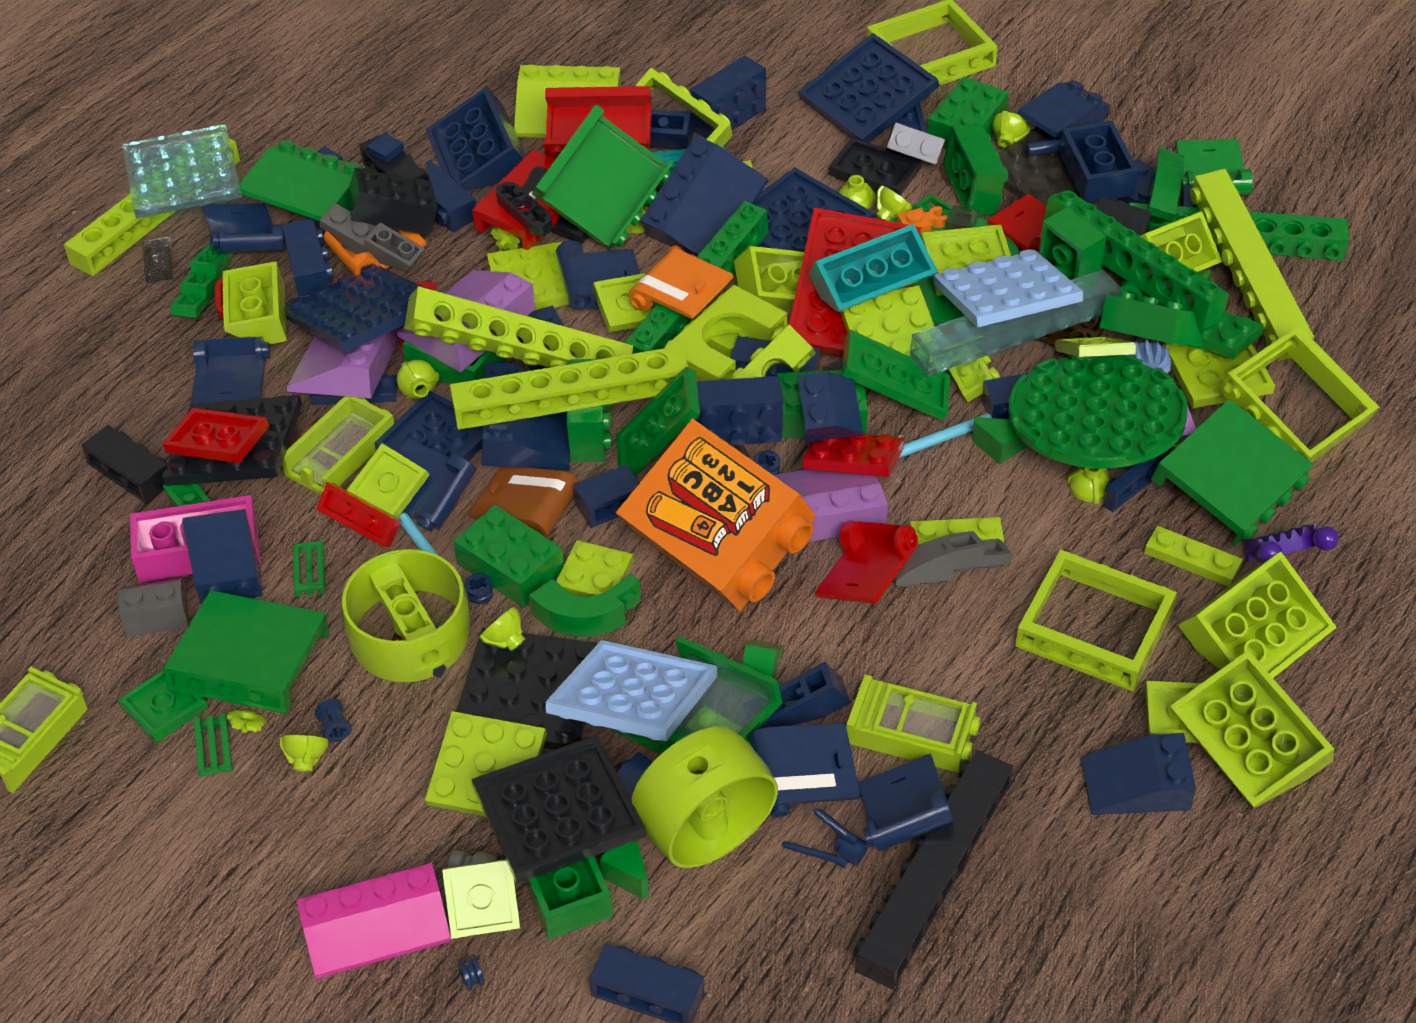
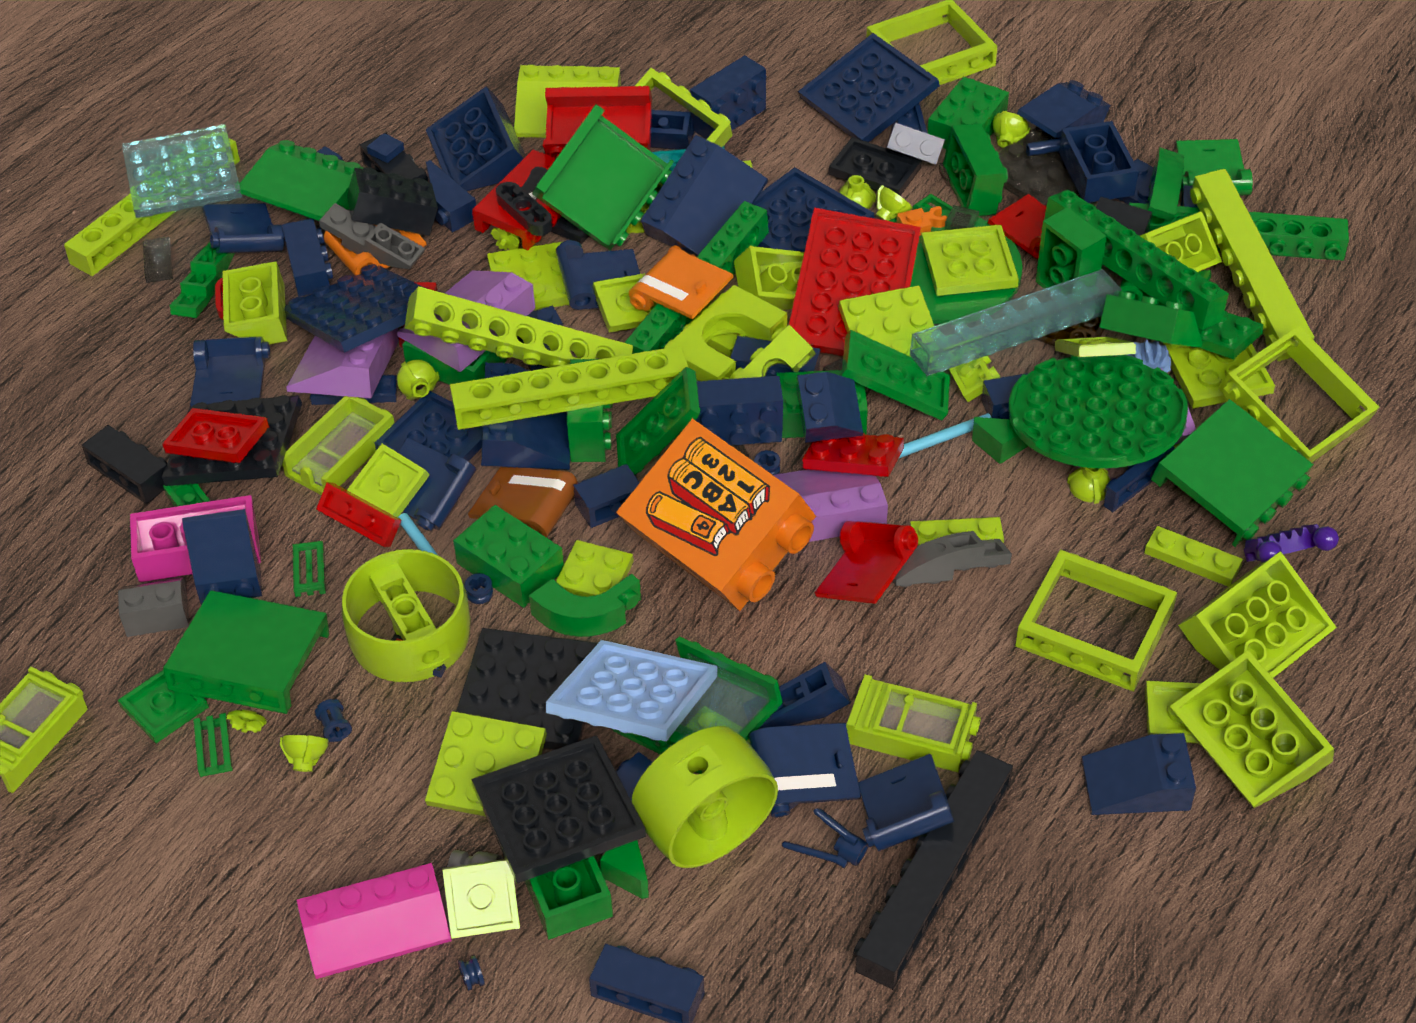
lime piece [479,607,526,651] -> none
green slope [738,639,784,695] -> none
teal slope [809,224,938,312] -> none
light blue plate [933,250,1083,327] -> none

